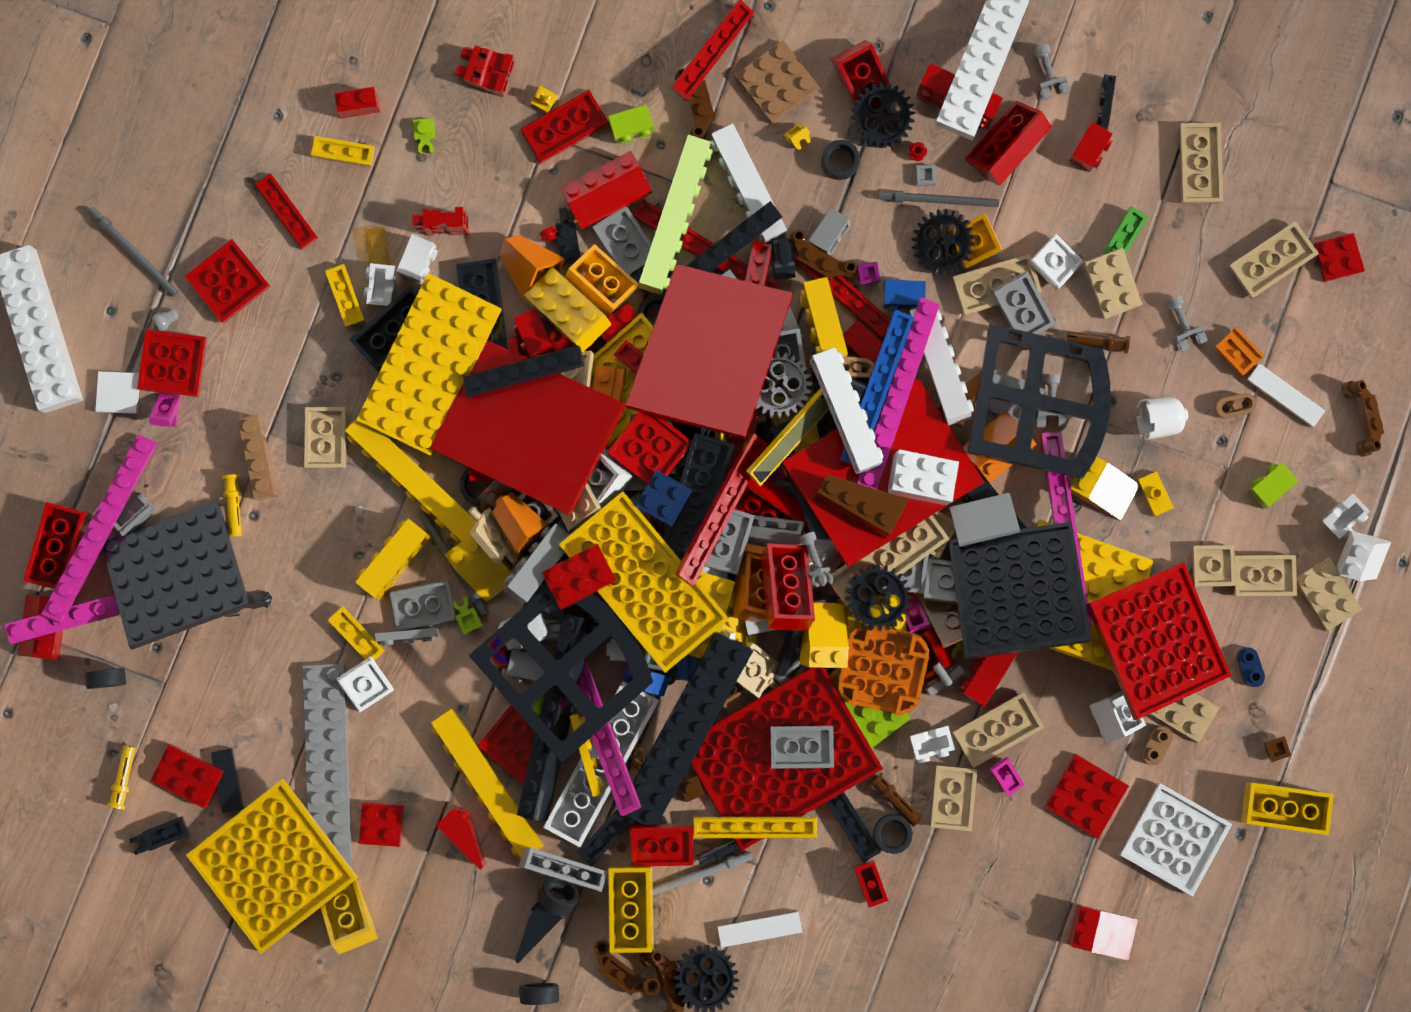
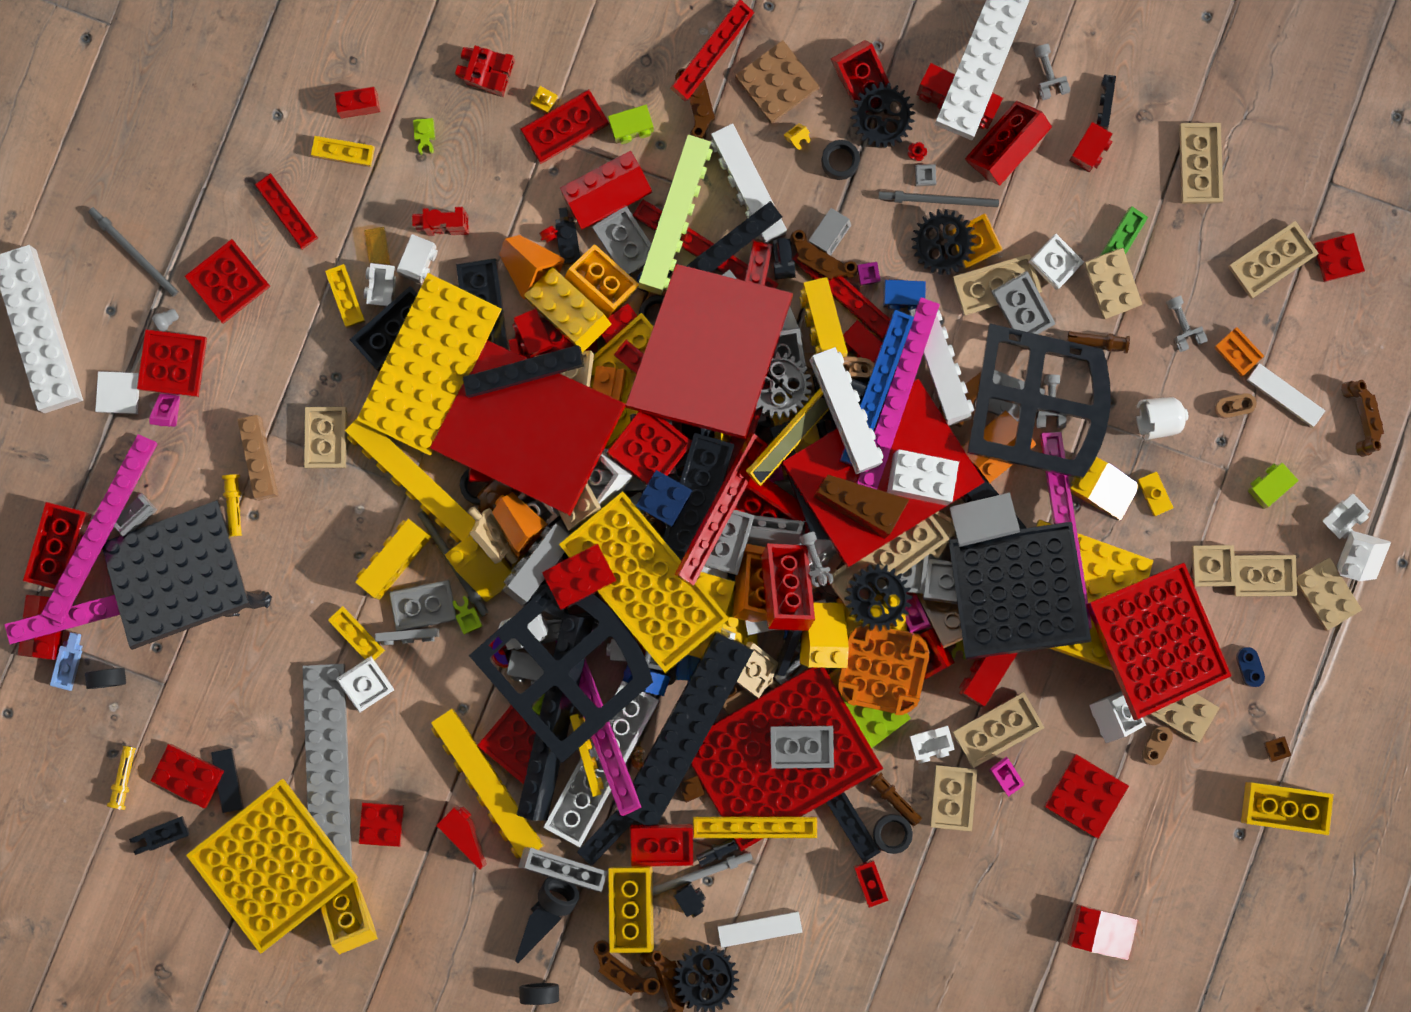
light grey plate [924,663,965,696] -> none
white plate [1119,783,1232,896] -> none
none -> light blue hinge [50,632,82,691]
none -> black brick [674,882,706,918]

